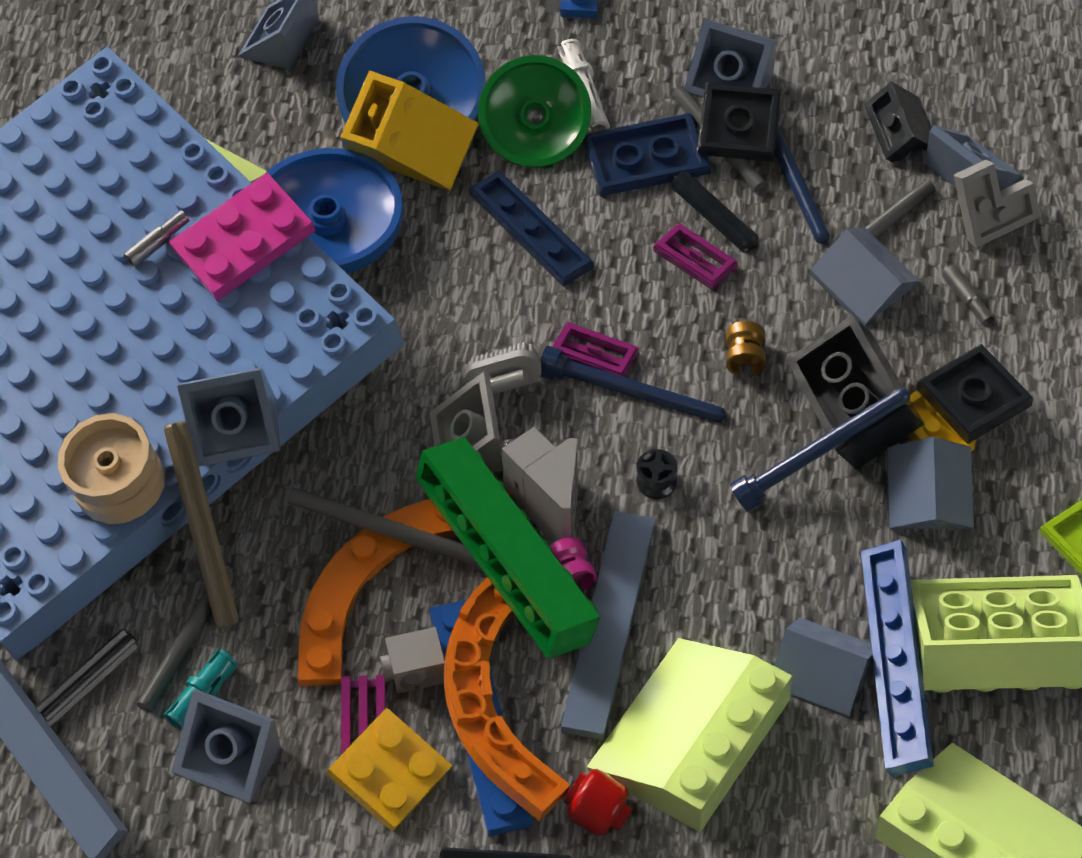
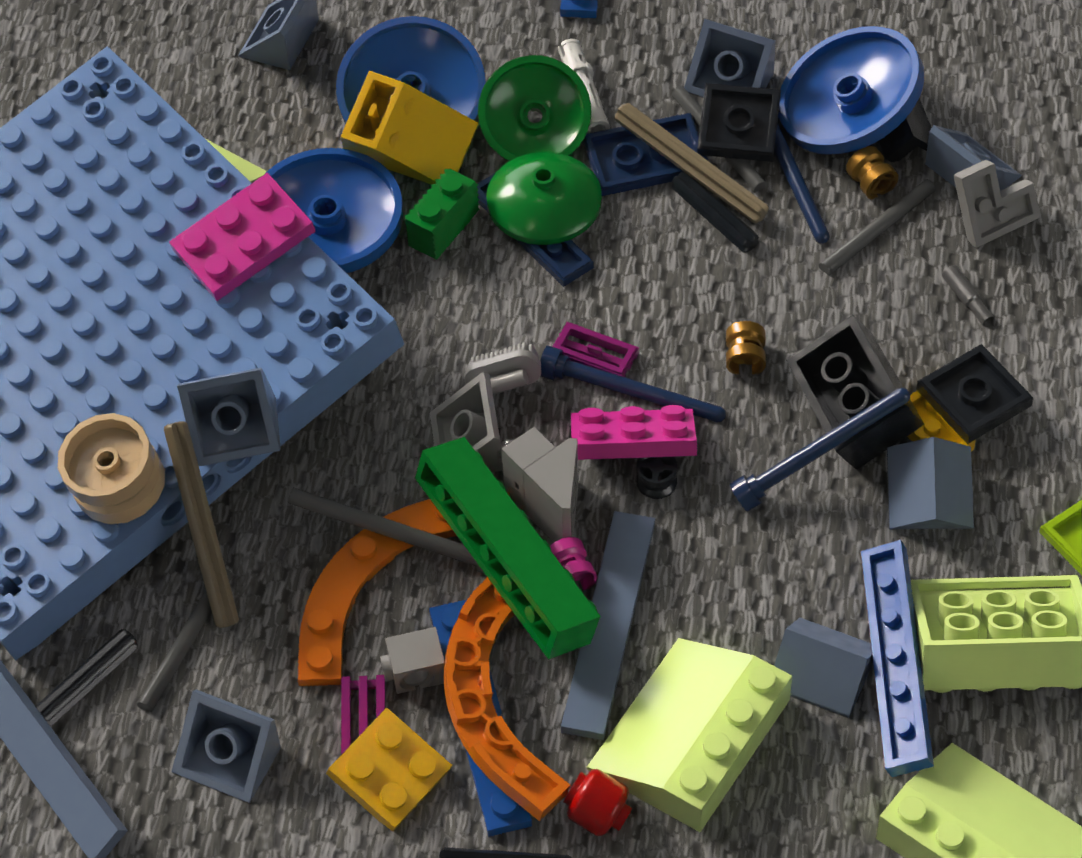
flat silver pin [123,210,190,268] -> none
teal pin [163,649,239,730] -> none
magenta tile [653,222,738,291] -> none
sand blue slope [809,228,920,326] -> none
none -> green brick [405,169,480,260]
none -> green dish [486,152,602,245]
none -> dark pink plate [571,405,697,460]
none -> dark tan axle [615,103,769,223]
none -> blue dish [778,26,924,154]
none -> pearl gold wheel [846,146,899,200]

